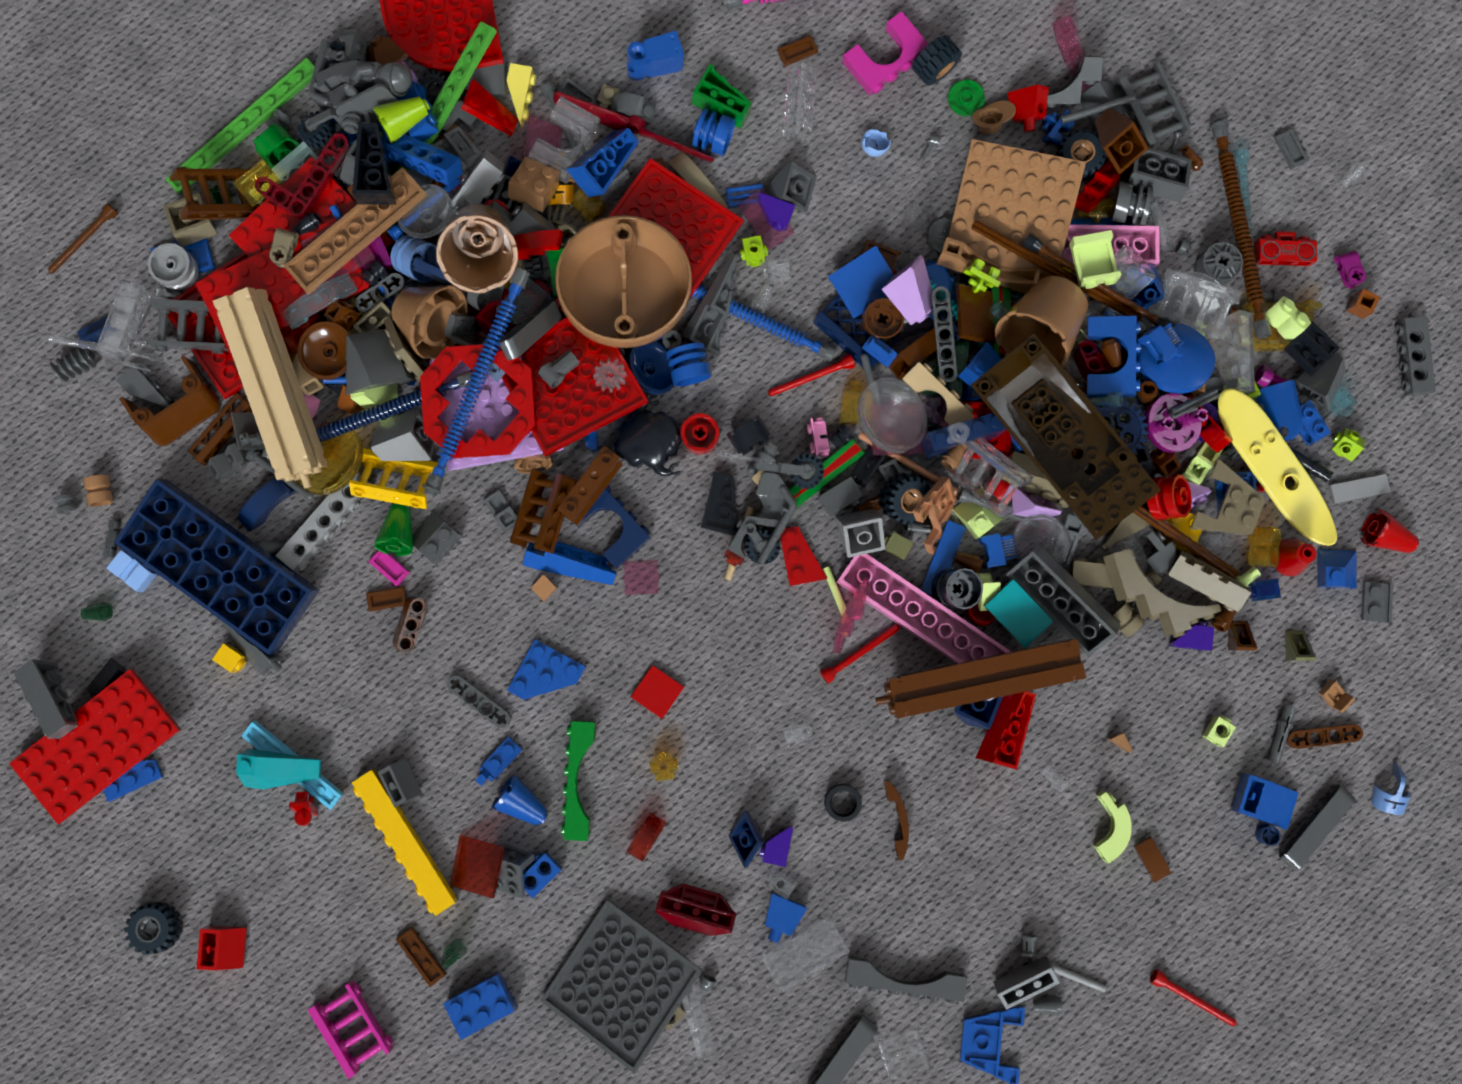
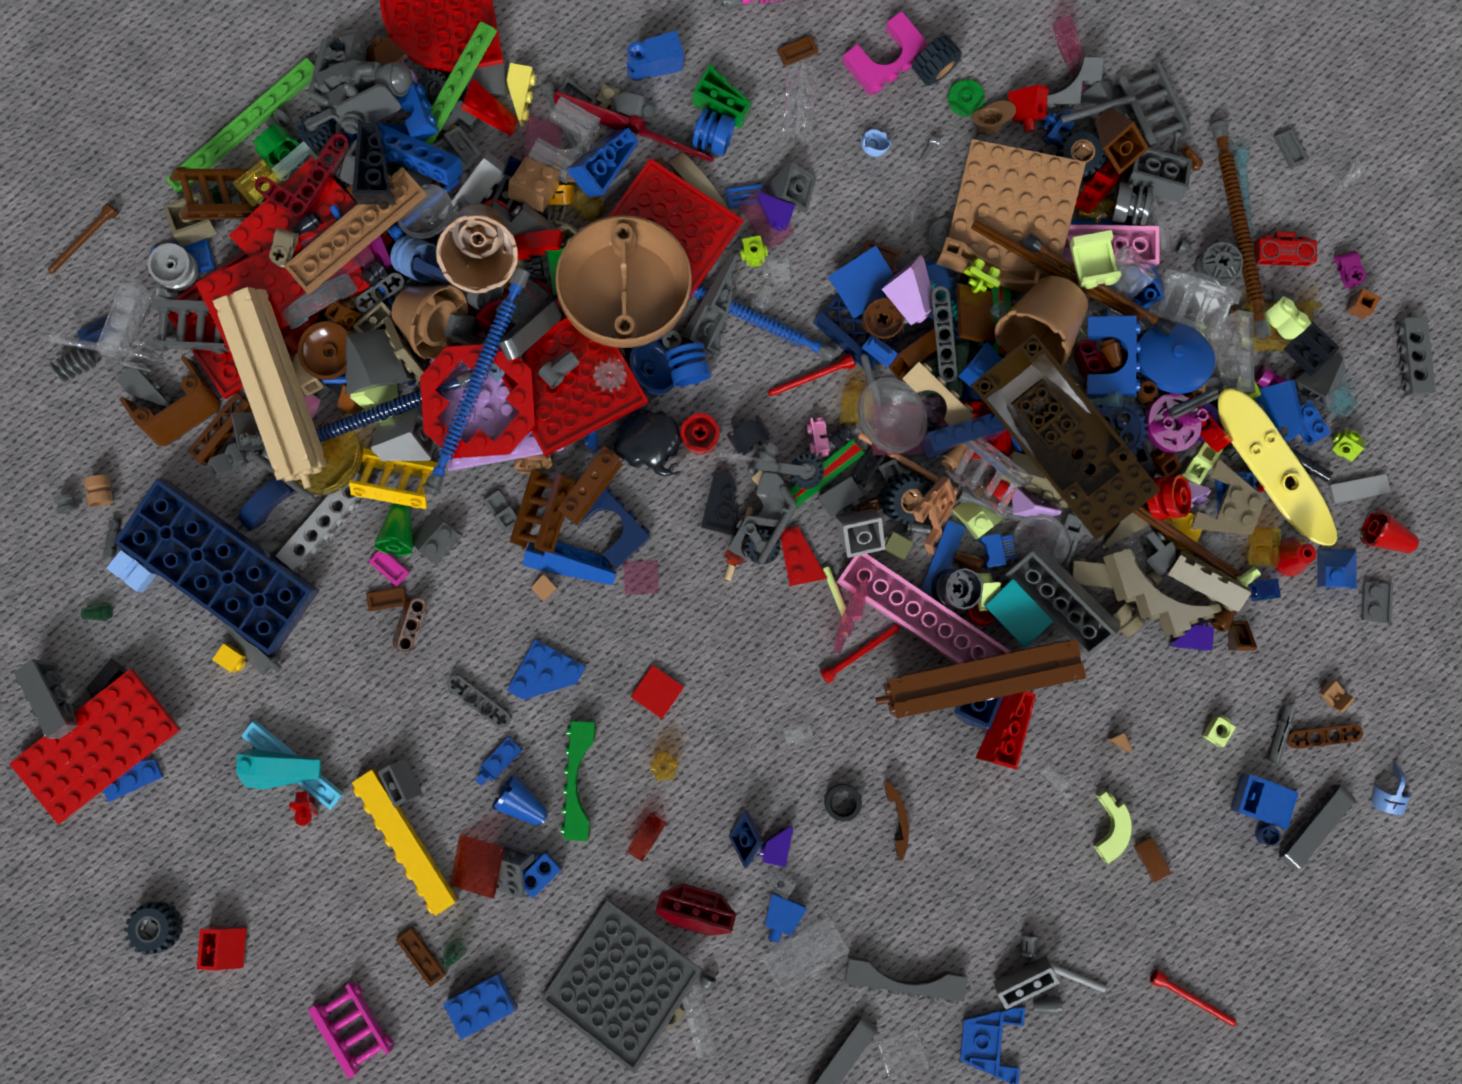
lime cone [373,97,430,143] -> none
clear brick [947,422,970,445] -> none
blue piece [1138,323,1184,367] -> none
olive slope [1285,631,1316,661] -> none

